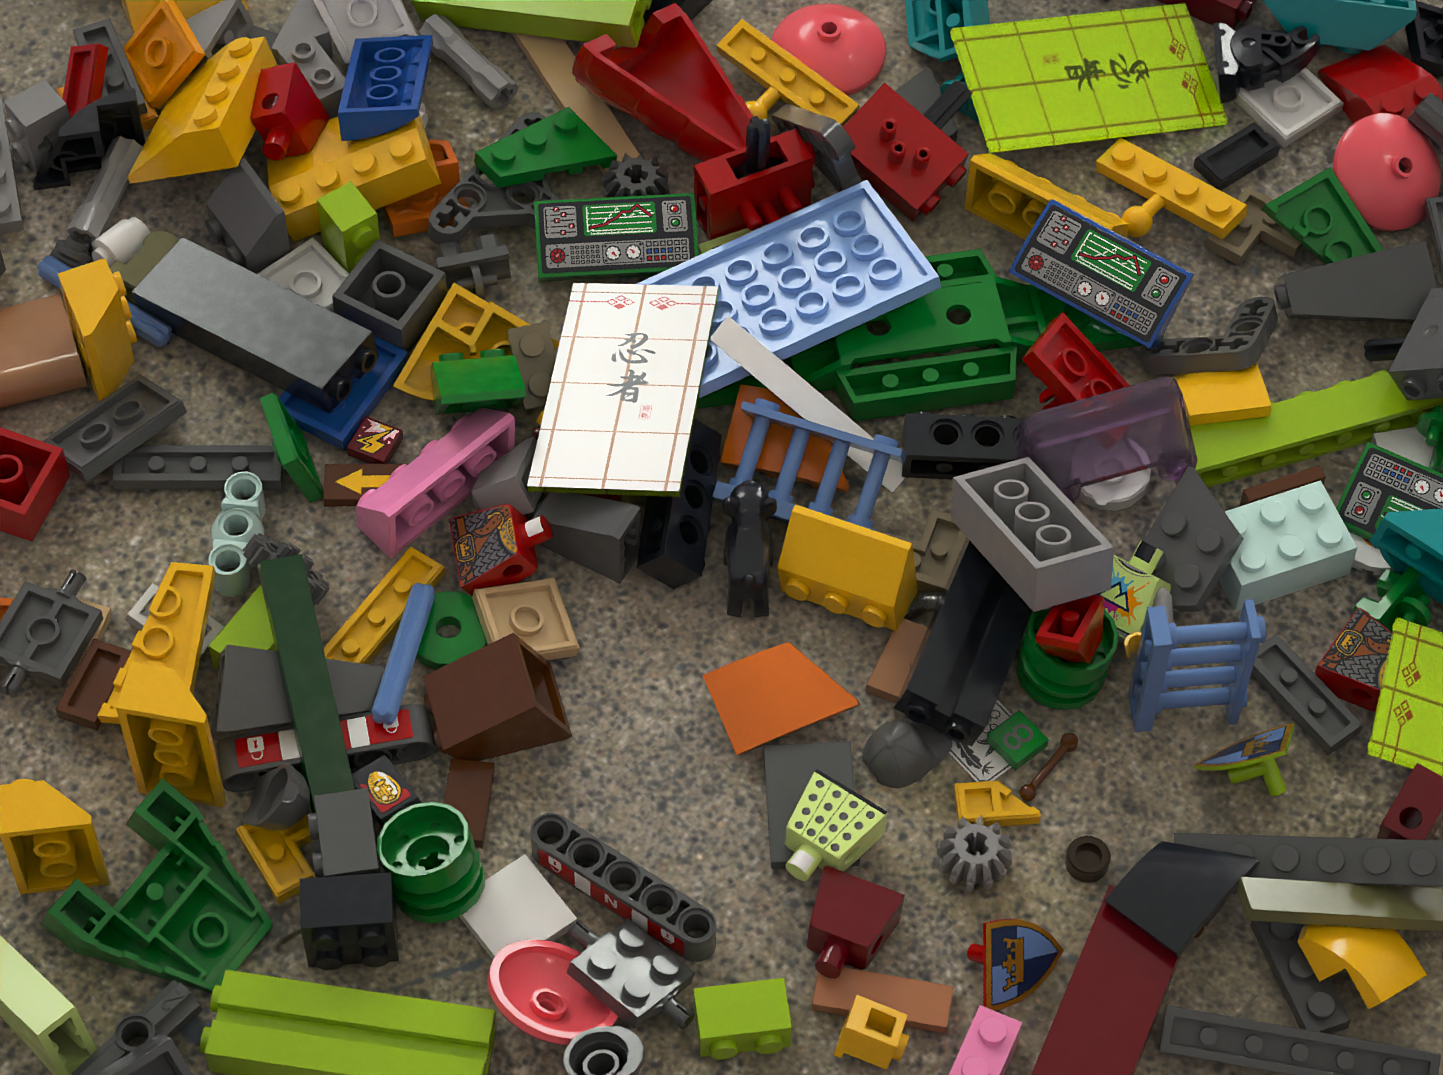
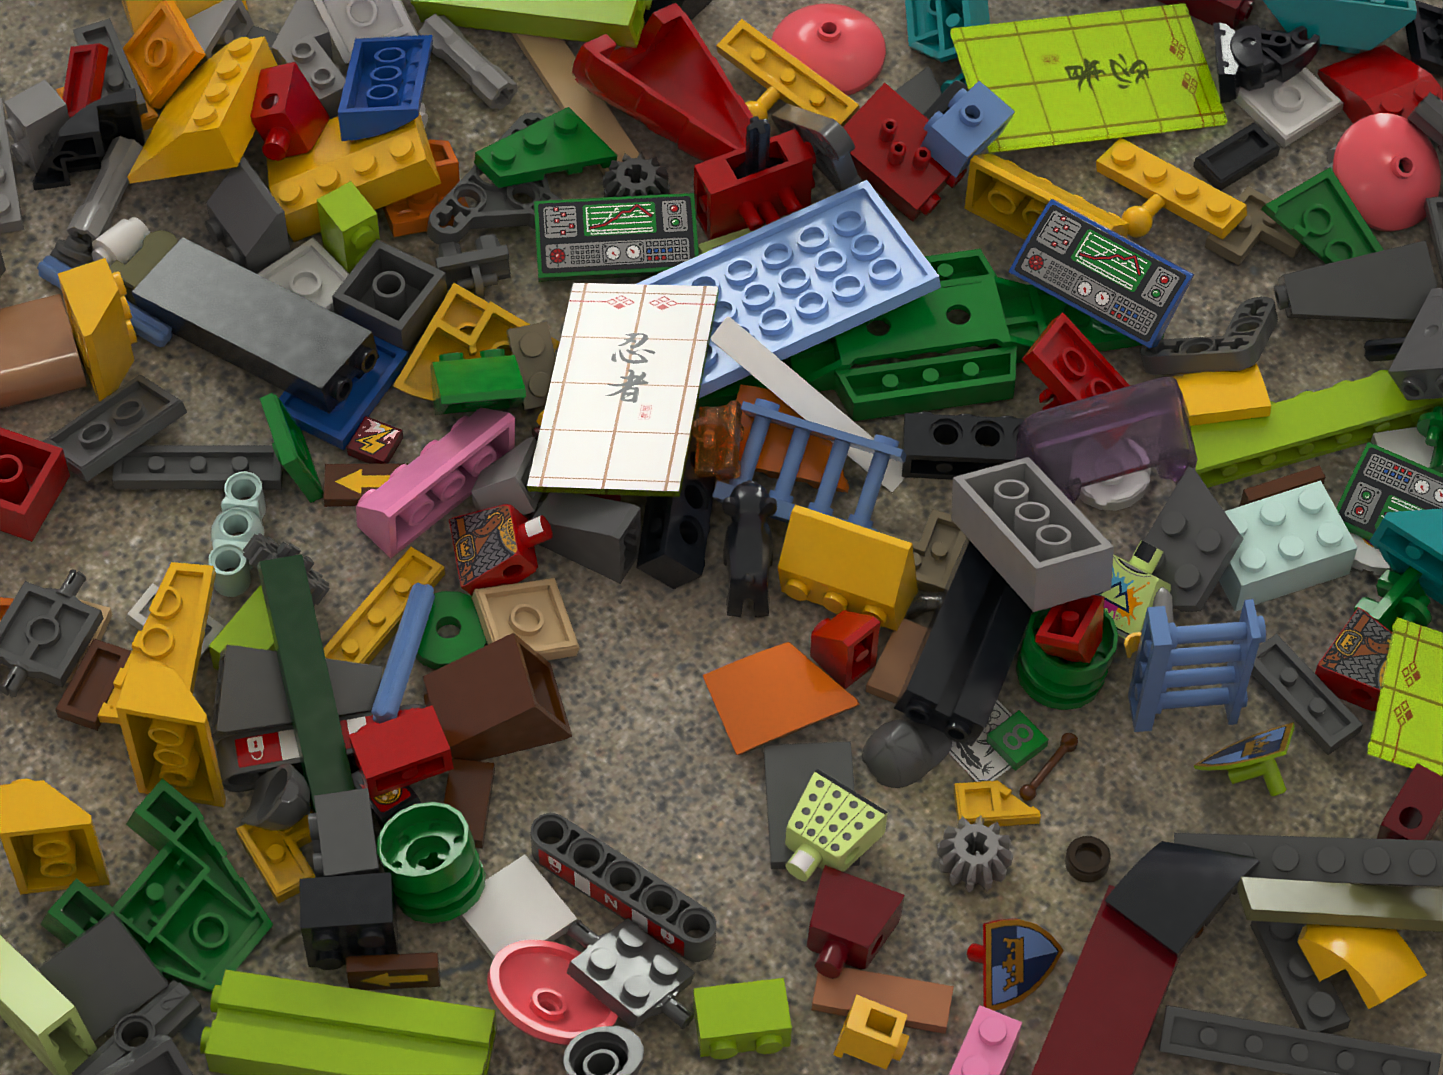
none -> dark grey tile [38,911,168,1040]
none -> reddish brown tile [346,952,440,990]
none -> red brick [349,705,454,799]
none -> clear orange hips [692,400,744,481]
none -> red slope [810,610,880,689]
none -> medium blue brick [920,81,1015,178]

